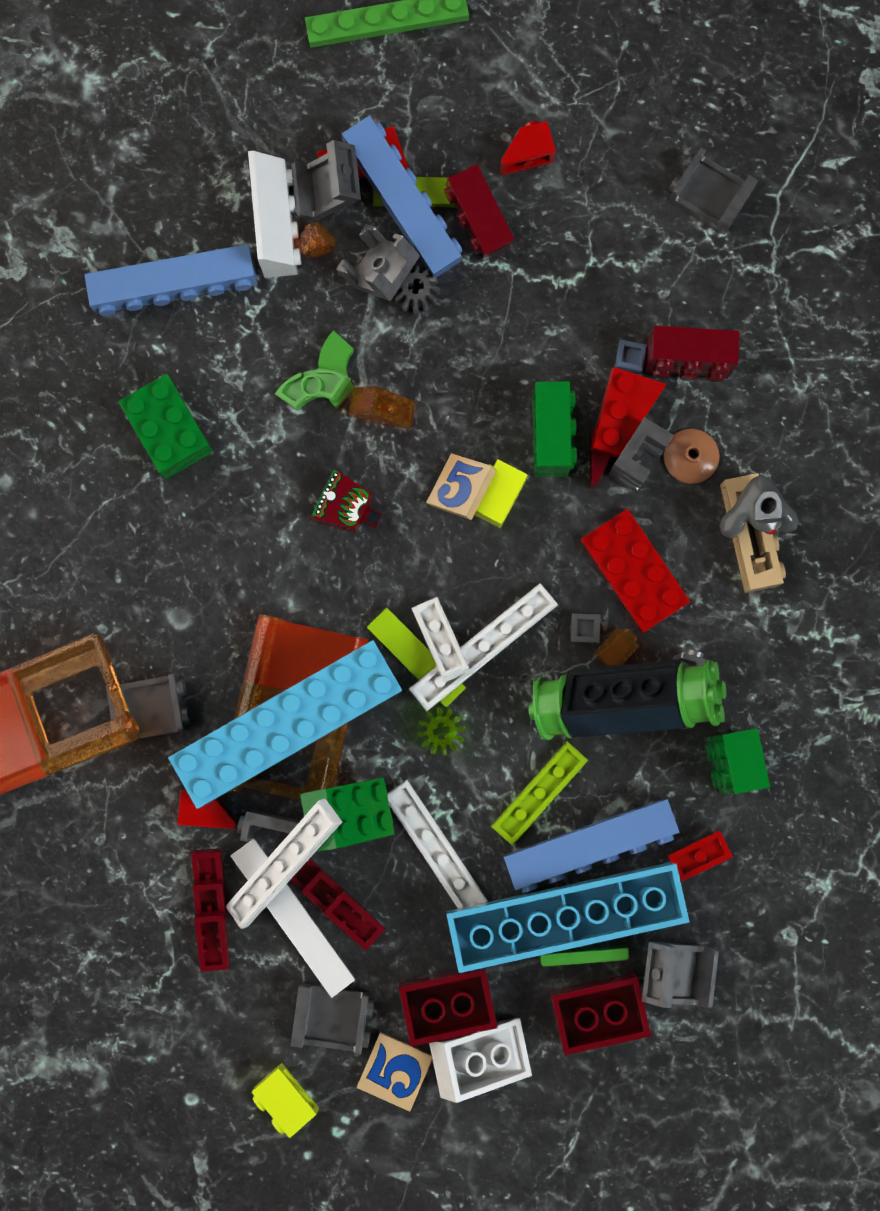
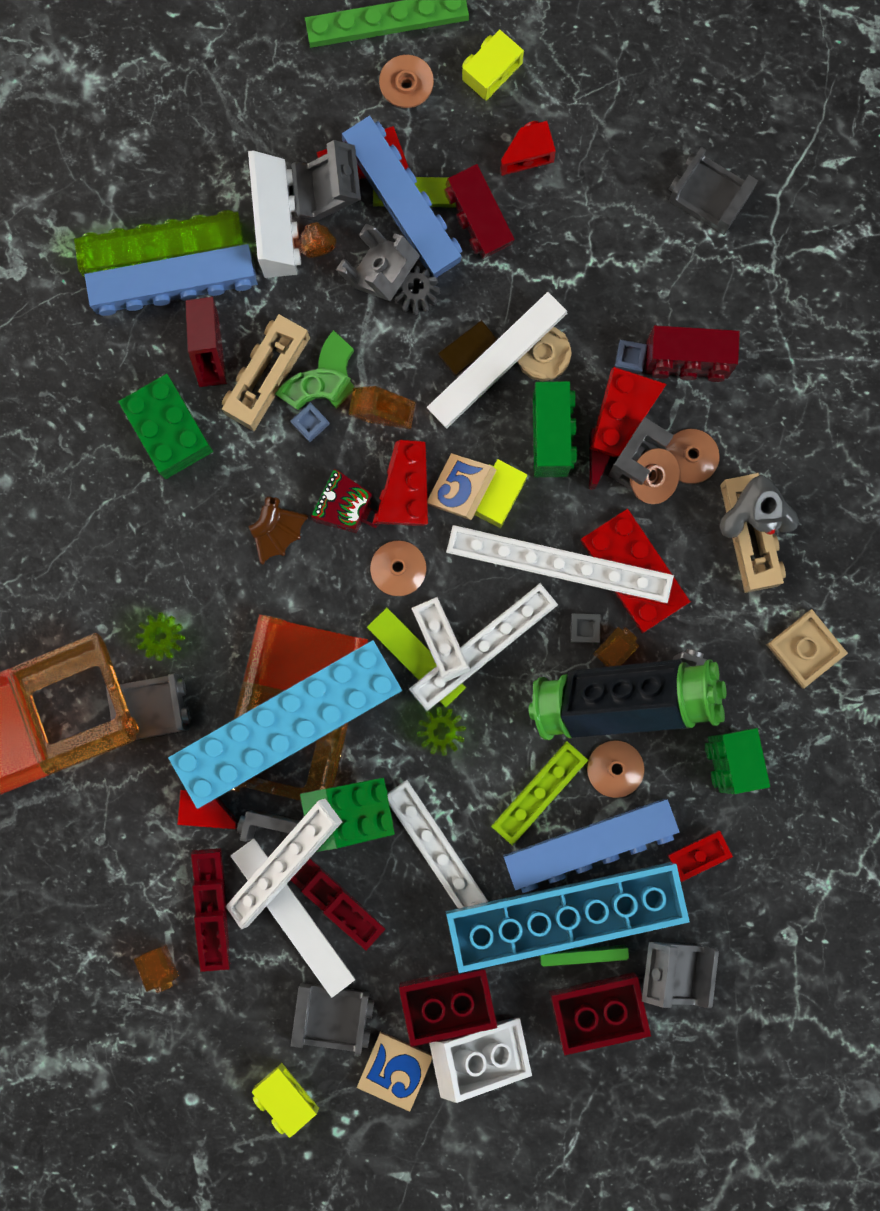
none -> clear neon green brick [74,210,245,279]
none -> clear orange brick [134,944,179,993]
none -> clear neon green gear [135,613,185,661]
none -> dark red slope [185,297,227,387]
none -> tan brick [222,314,310,431]
none -> reddish brown arm [248,496,308,564]
none -> sand blue tile [290,402,330,443]
none -> nougat dish [370,541,426,596]
none -> red wing [373,440,428,526]
none -> nougat dish [379,55,434,108]
none -> white tile [427,292,567,429]
none -> dark brown tile [438,320,497,377]
none -> white tile [446,525,674,603]
none -> neon yellow brick [462,30,524,101]
none -> tan tile [517,327,572,381]
none -> nougat dish [587,741,644,798]
none -> nougat dish [630,448,680,504]
none -> tan tile [766,609,848,689]

